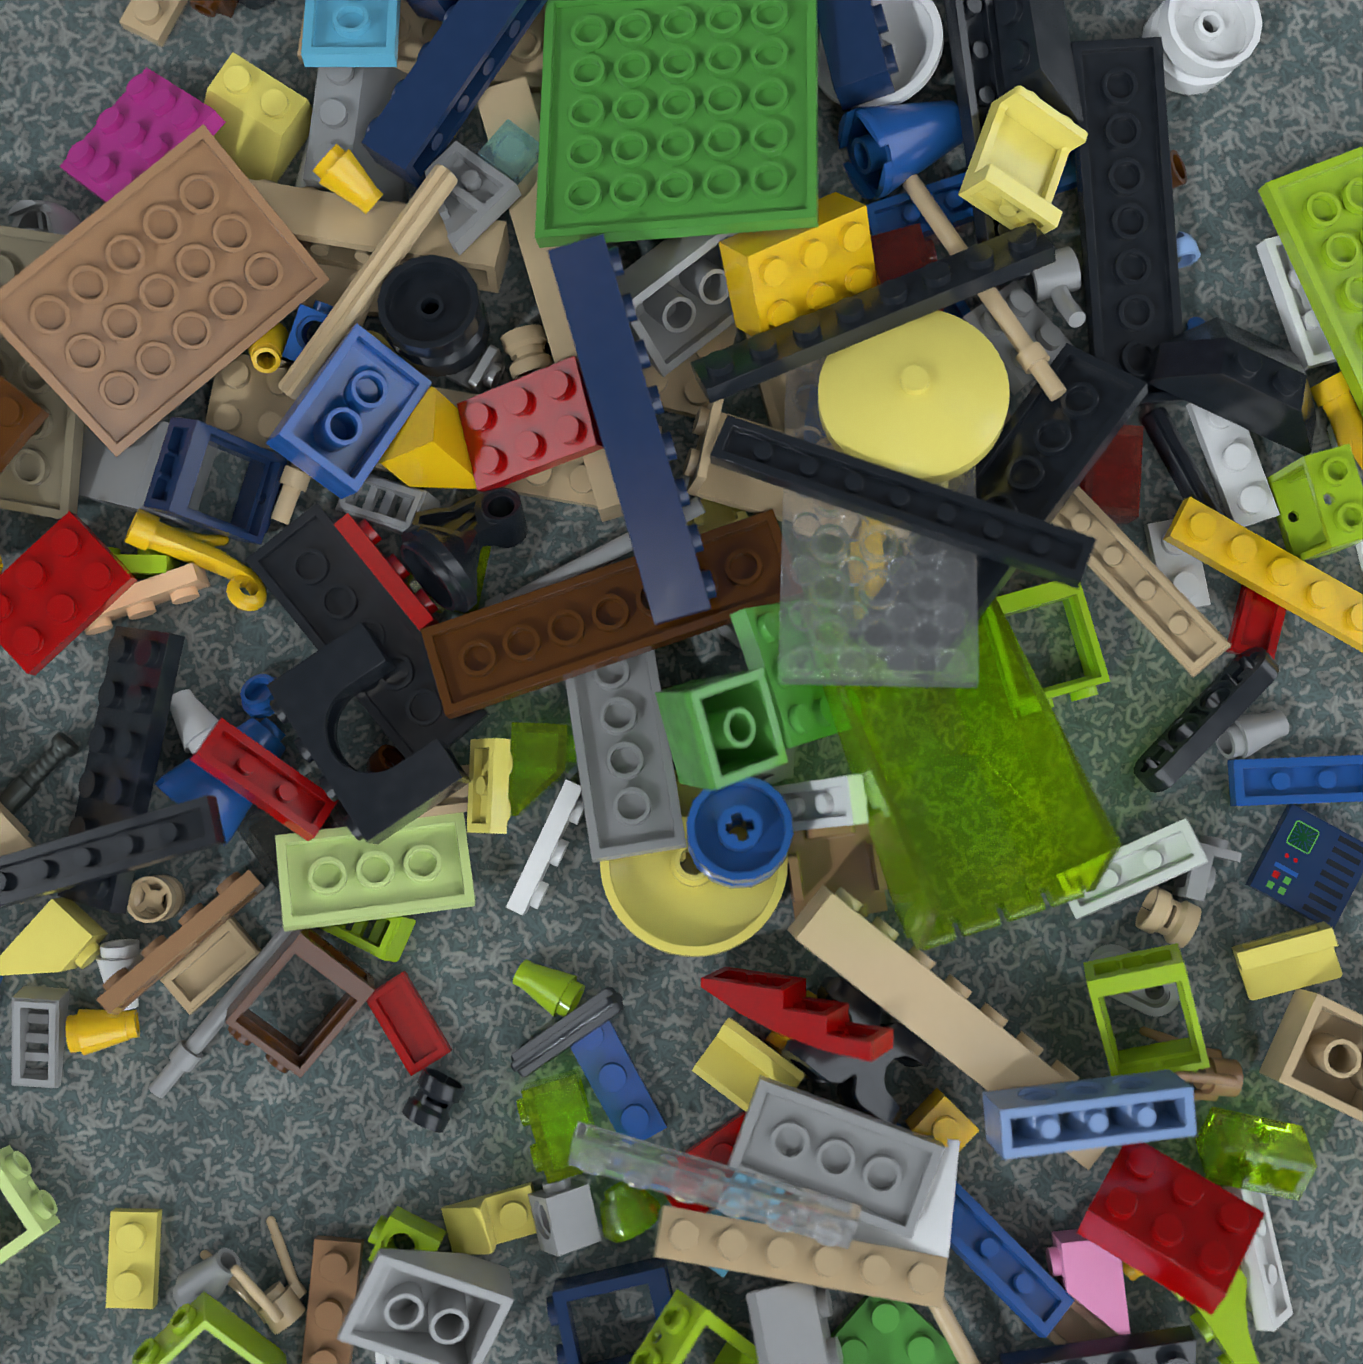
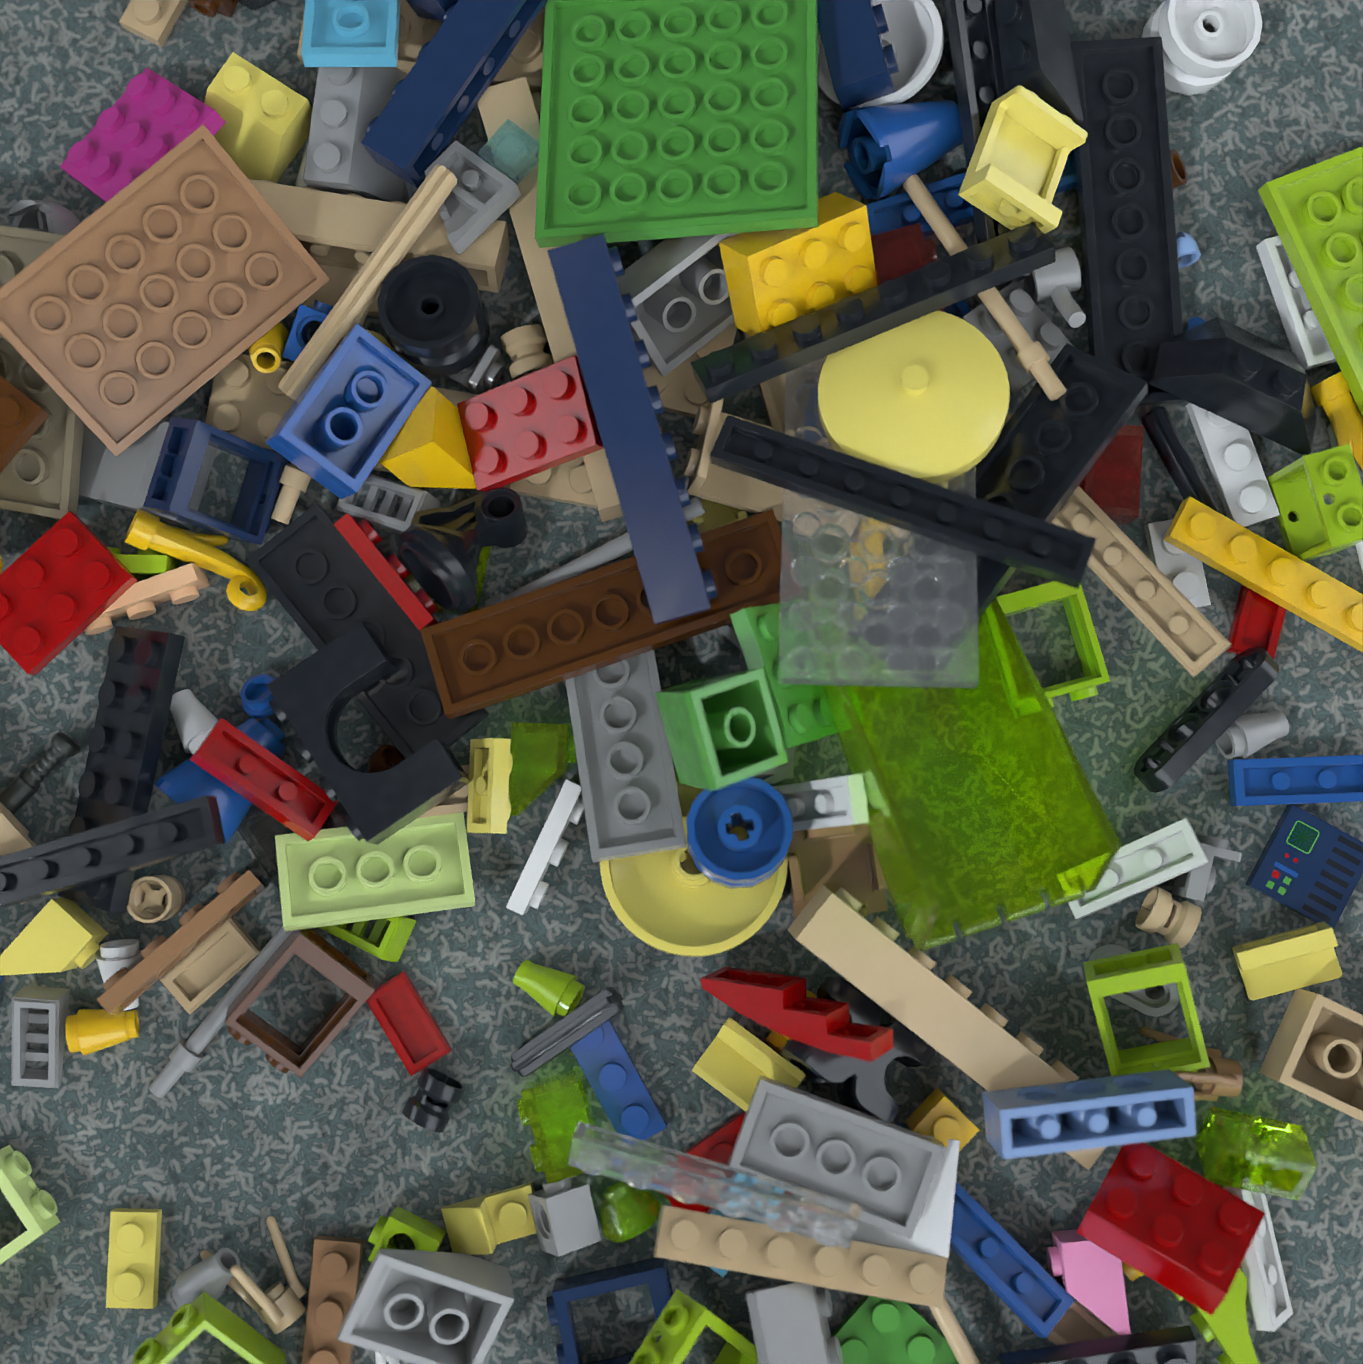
yellow cone [313,144,384,215] -> none

